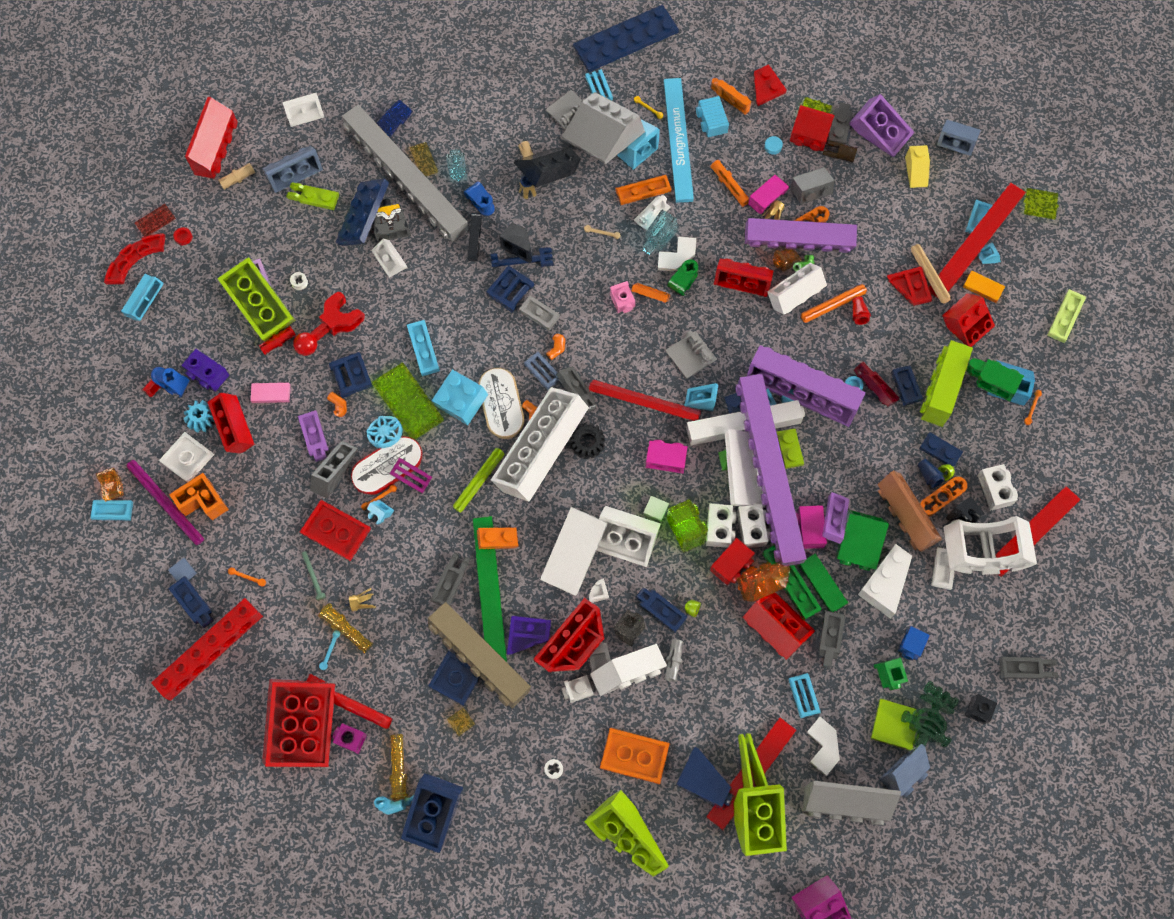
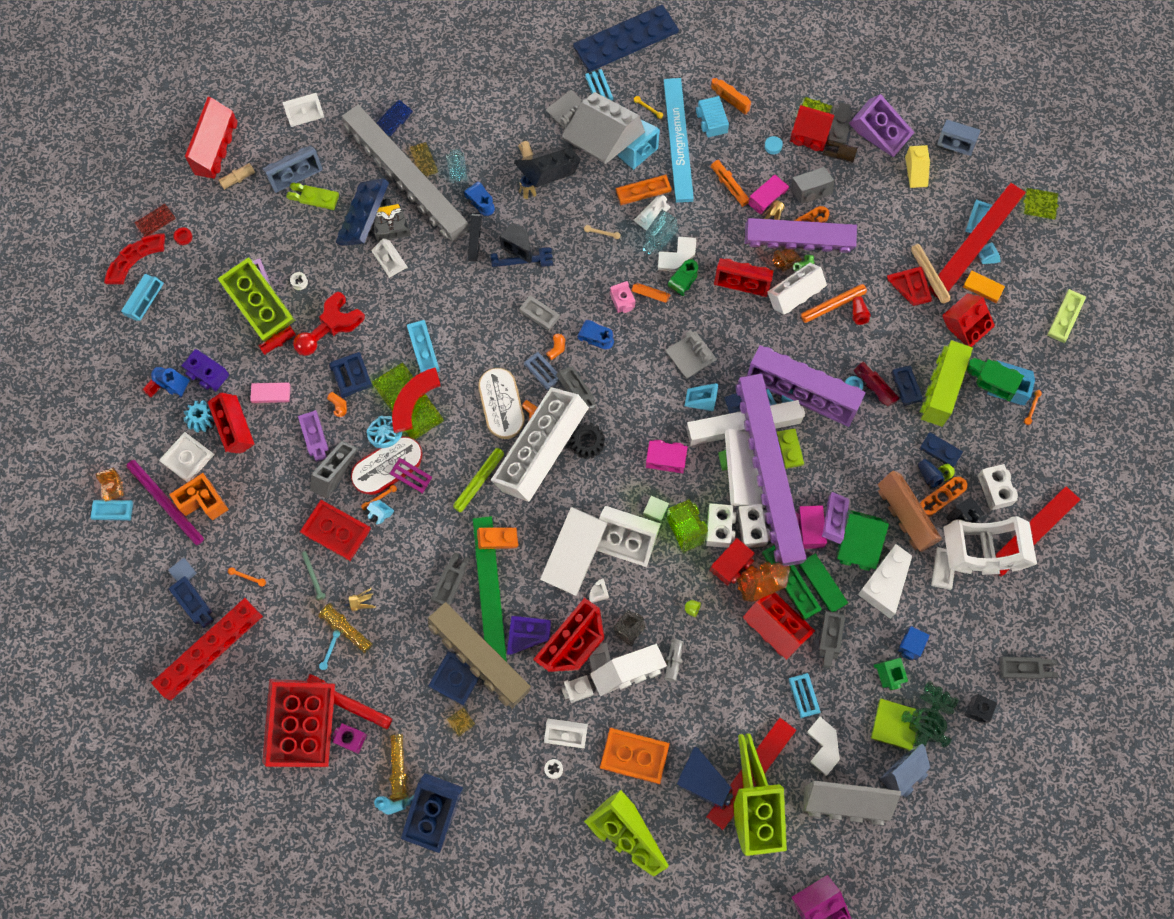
medium azure brick [432,369,488,425] -> none
dark blue plate [486,265,535,312] -> none
red tile [589,380,701,421] -> none
dark blue hinge [635,587,688,633] -> none
red wing [753,64,787,106] -> none
none -> red tile [392,367,440,433]
none -> white slope [544,719,588,748]
none -> blue piece [577,320,614,350]

